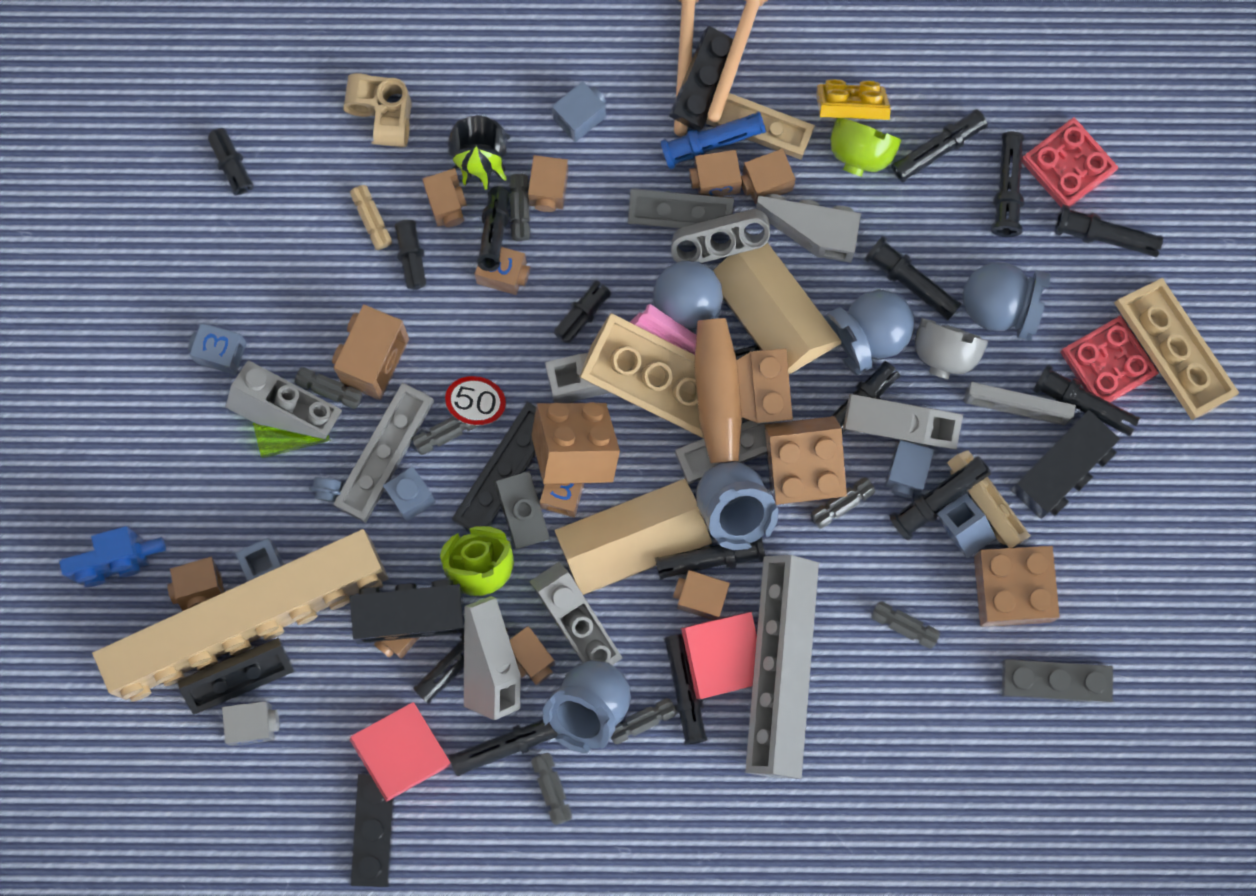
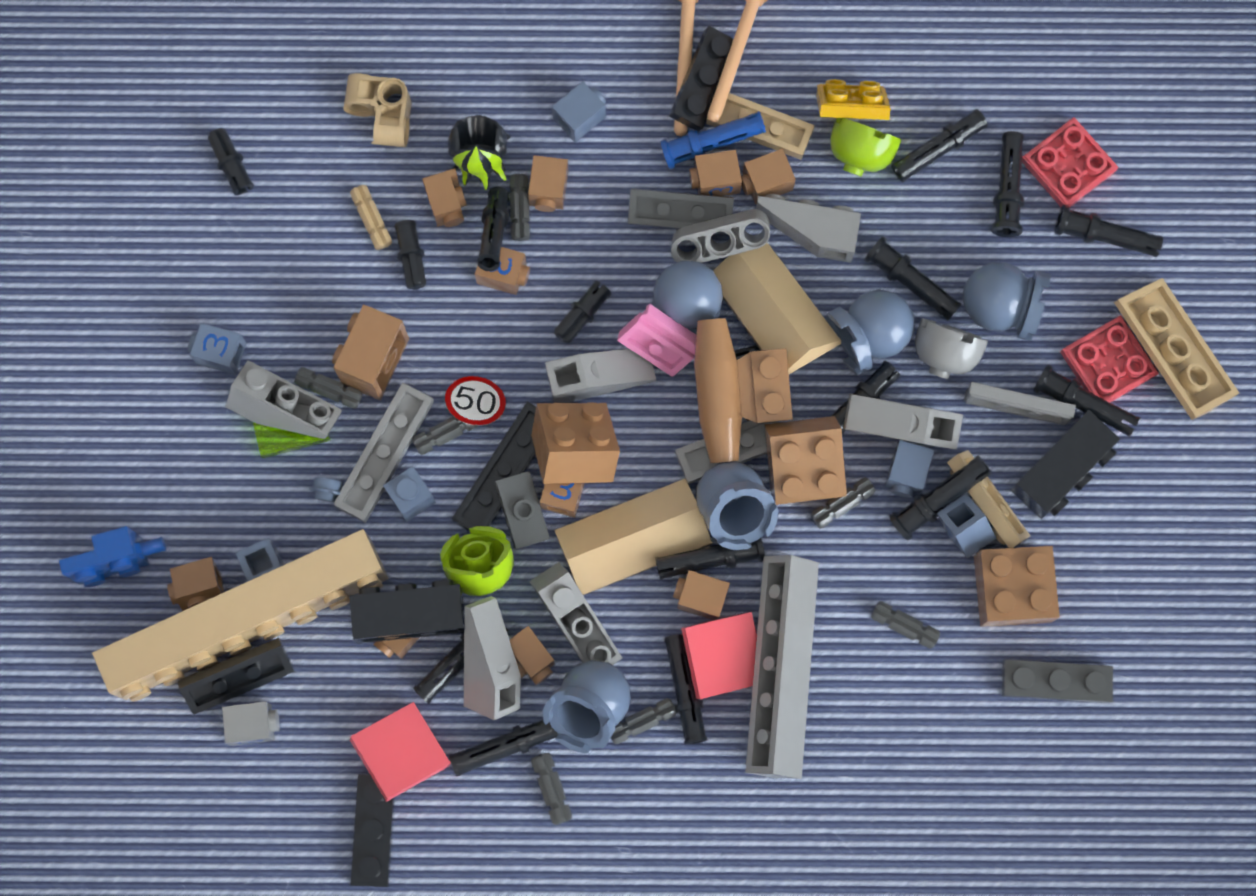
tan slope [579,313,704,439] -> none

